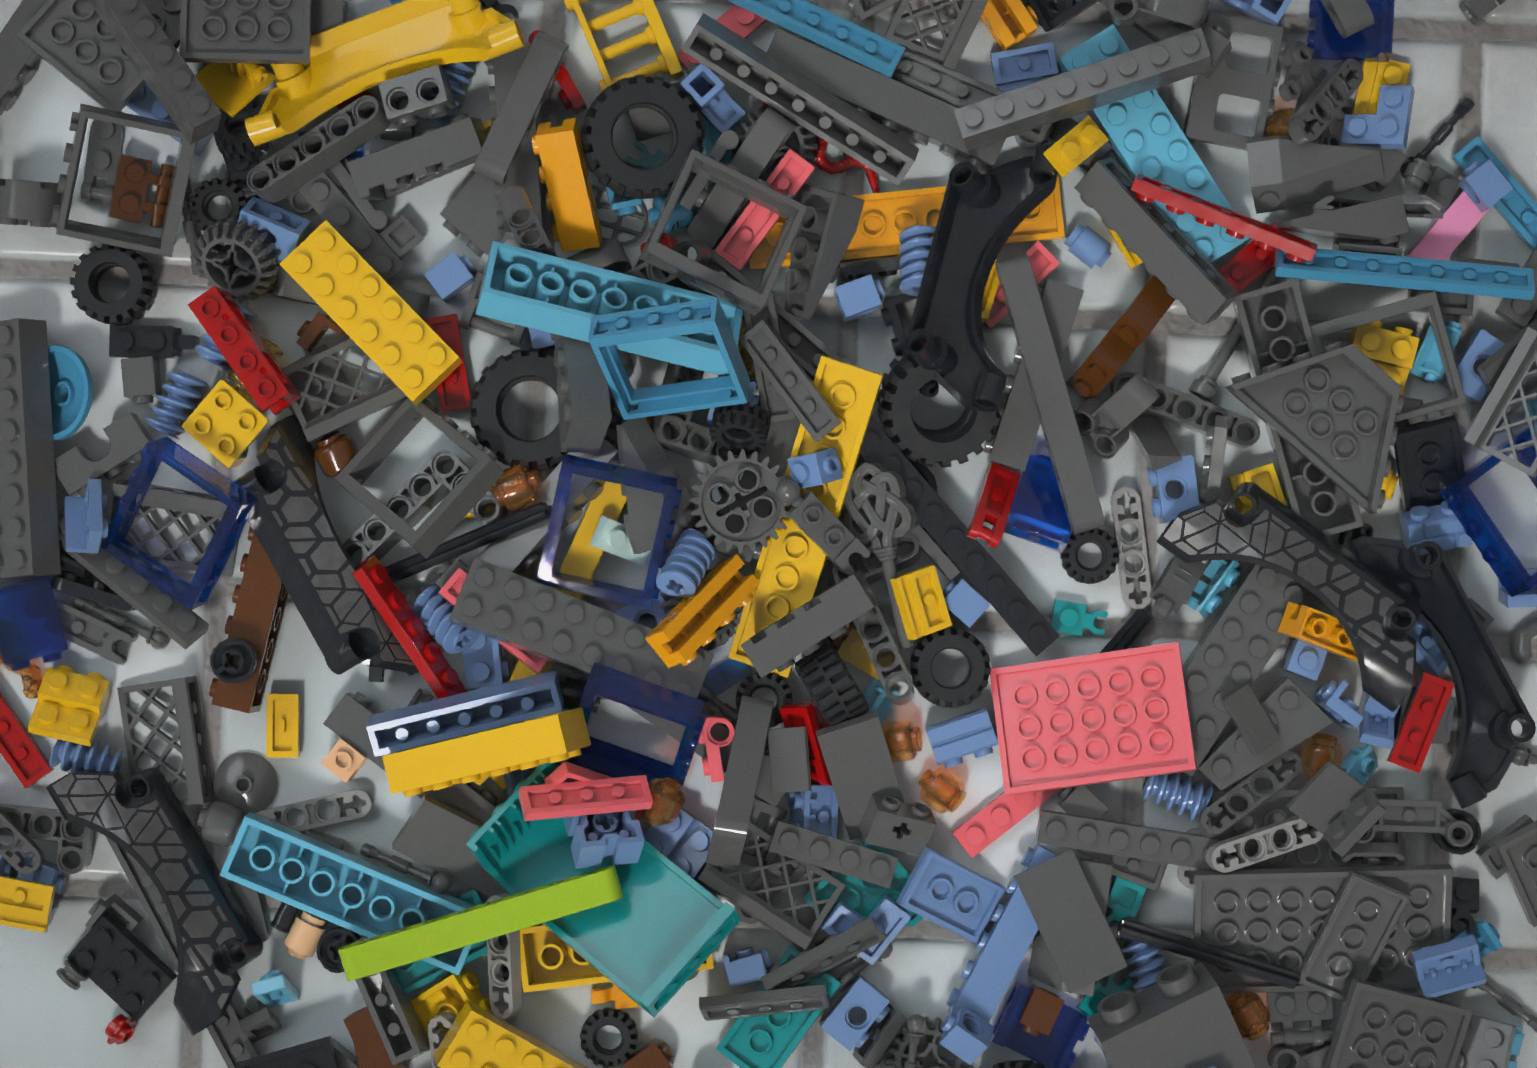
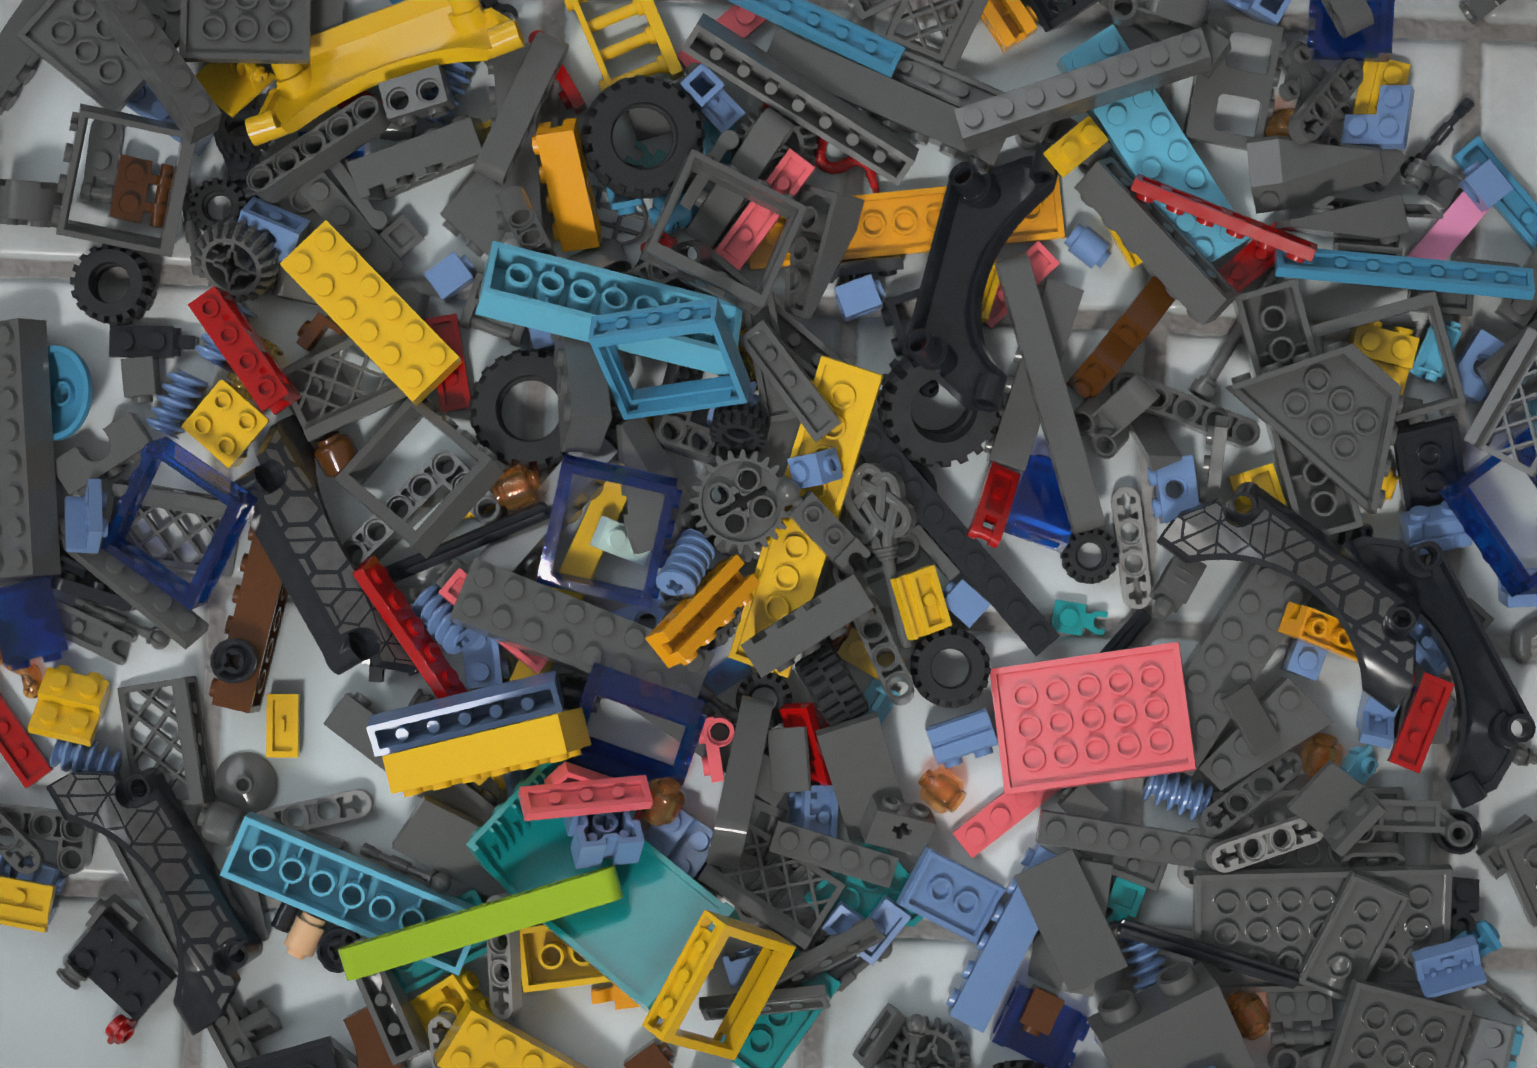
medium azure hinge [251,969,300,1008] -> none
light nougat brick [321,738,368,783] -> none
black tyre [580,1007,638,1068] -> none
medium blue brick [820,974,890,1051] -> none
clear orange head [881,720,923,763] -> none
medium blue piece [899,225,936,296] -> none
medium blue brick [939,1005,994,1065] -> none
medium blue plate [990,42,1058,92] -> none
teal plate [1076,971,1132,1017] -> none
medium azure hinge [1186,560,1242,619] -> none
medium blue bracket [1314,679,1364,728] -> none
none -> yellow window [642,910,796,1061]

